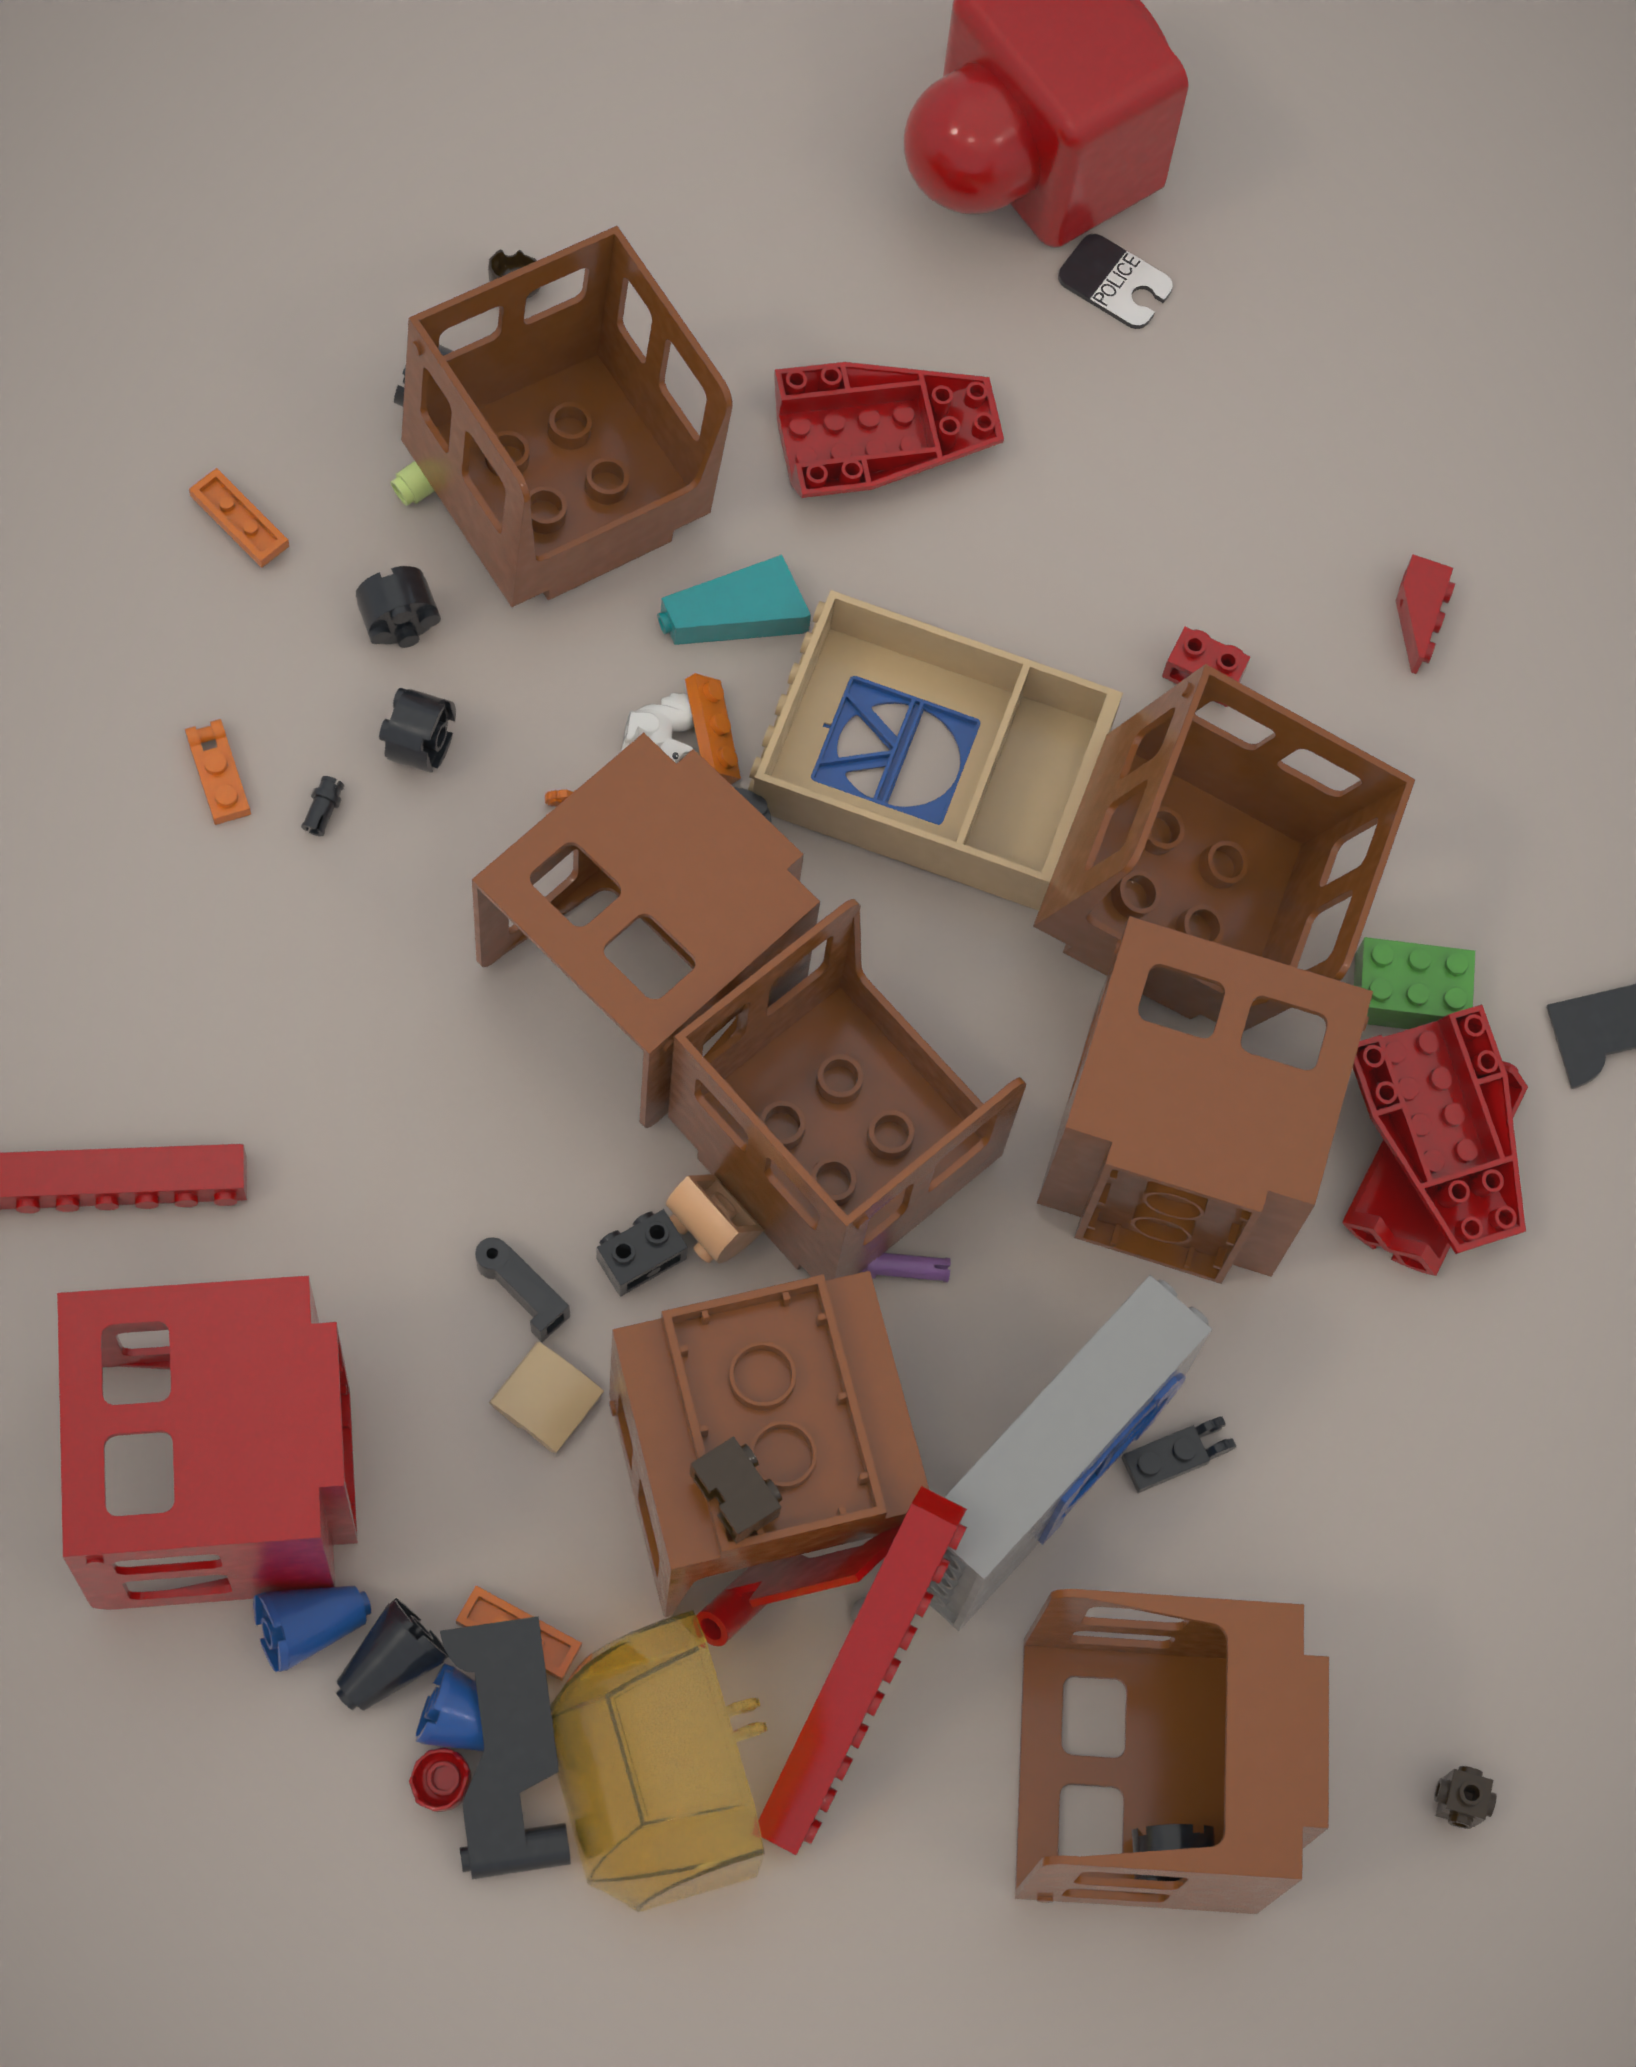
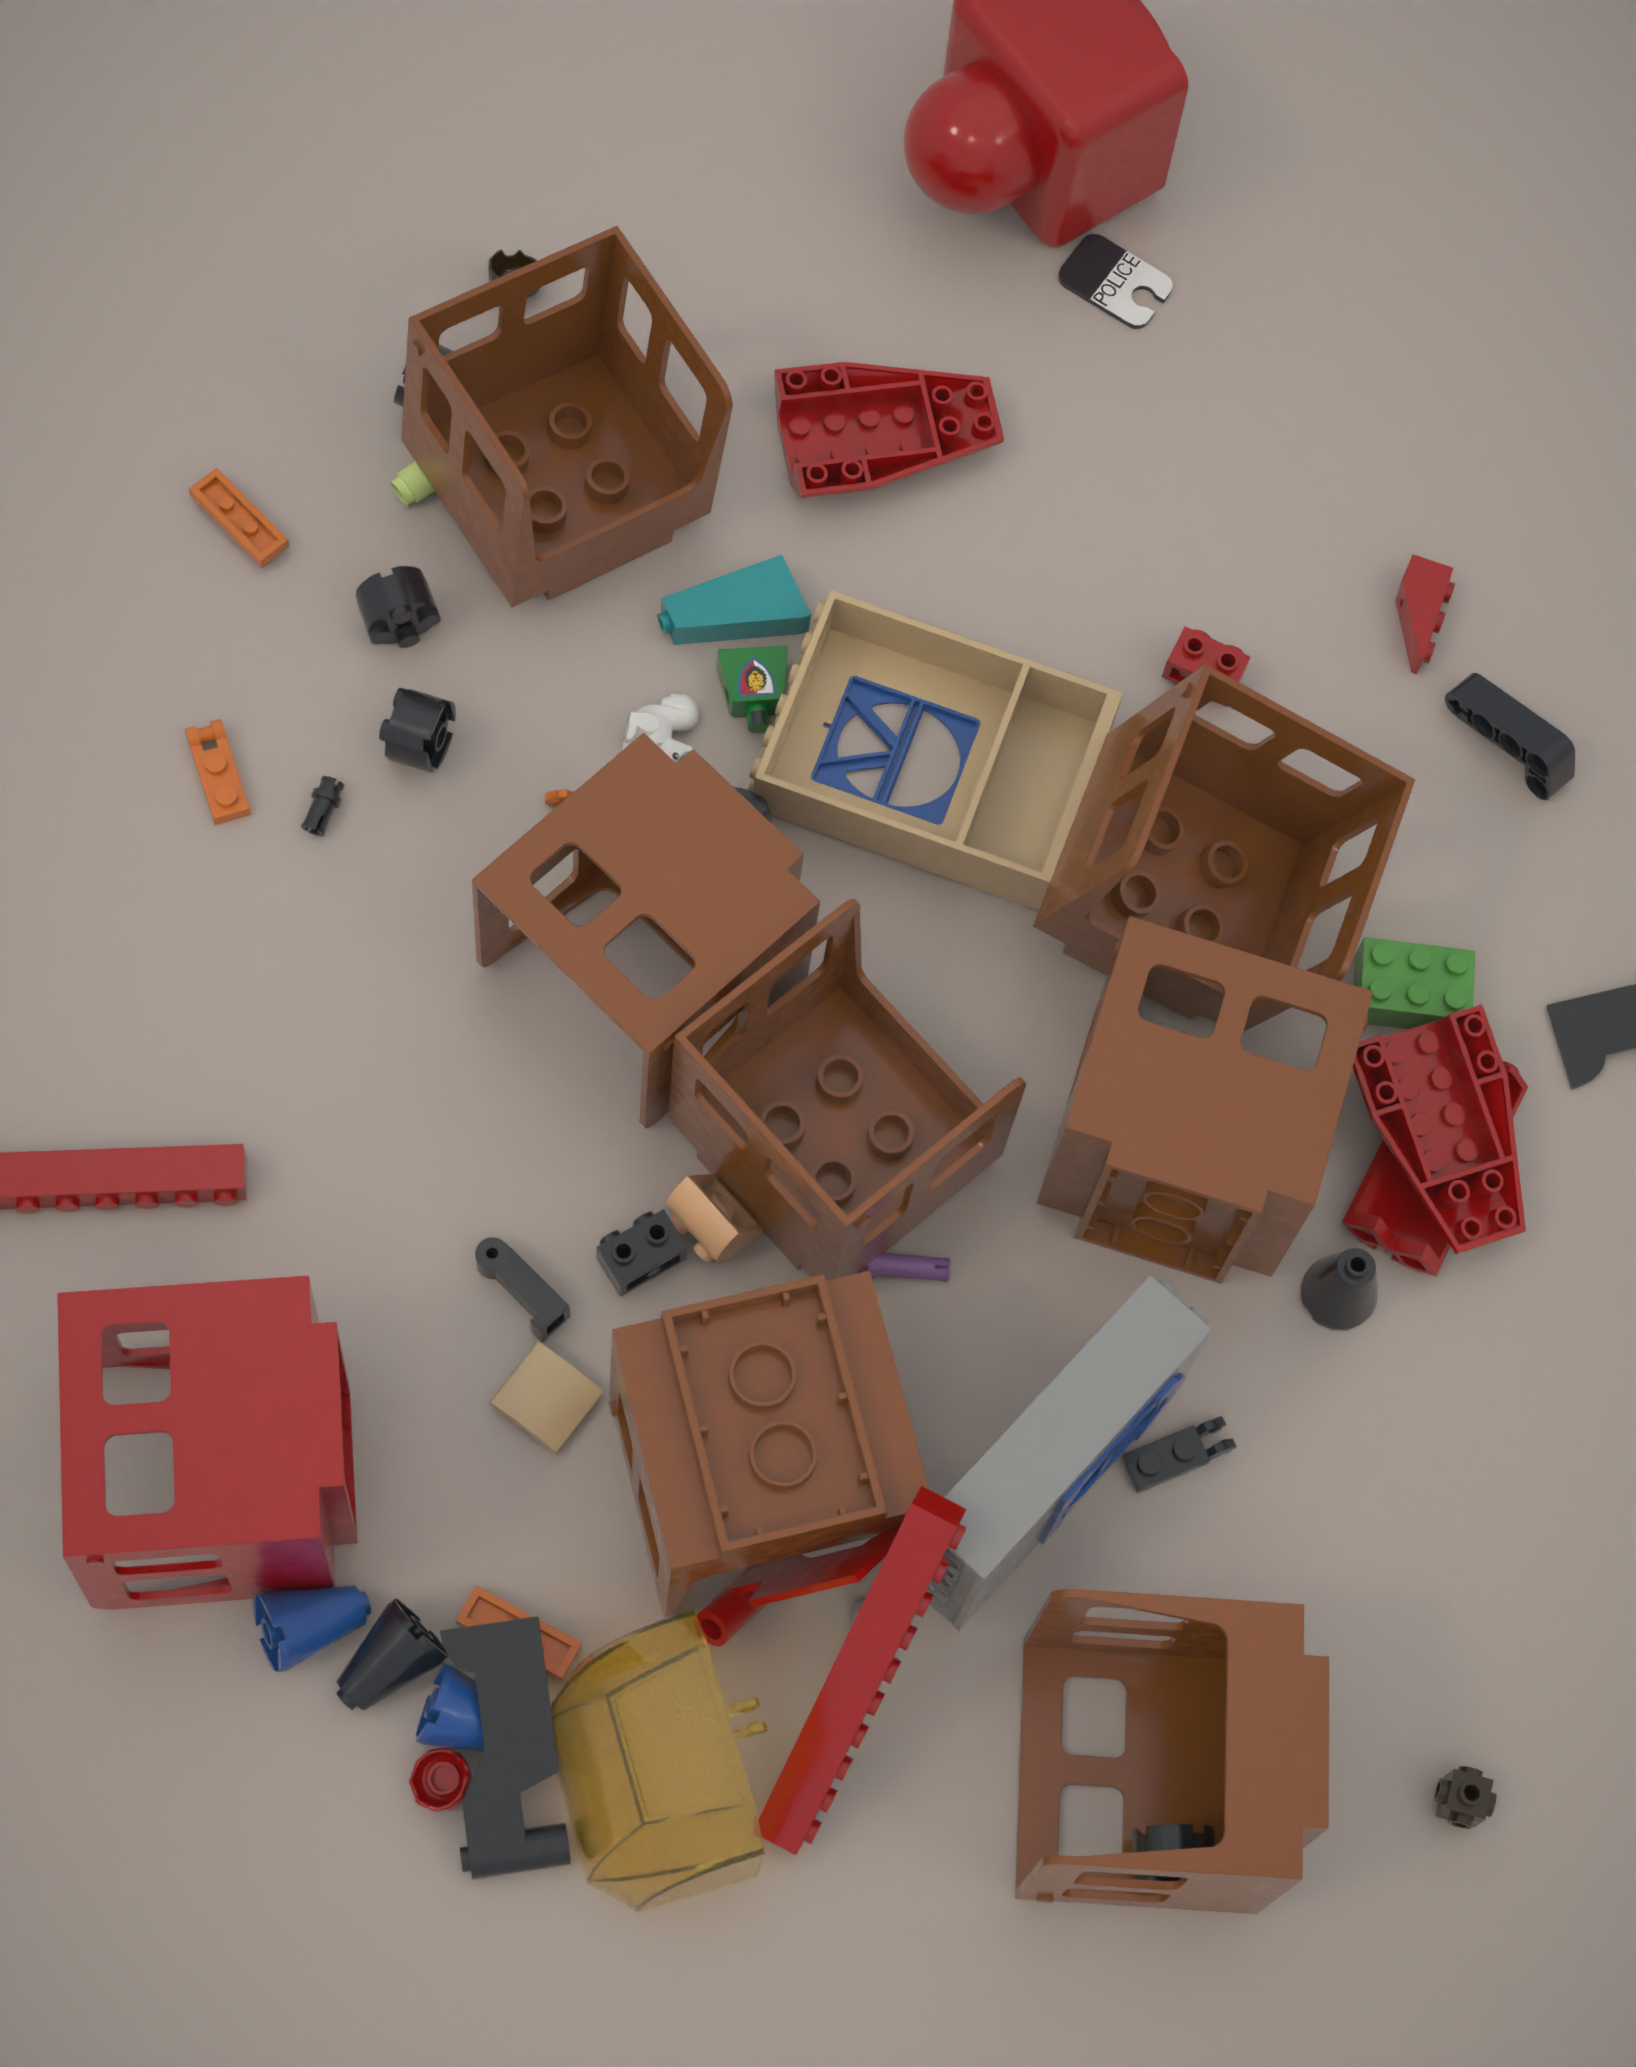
orange plate [685,673,741,784] -> none
dark brown brick [689,1436,783,1544] -> none
none -> green torso [716,645,788,733]
none -> black cone [1301,1248,1378,1331]
none -> black beam [1445,673,1575,800]

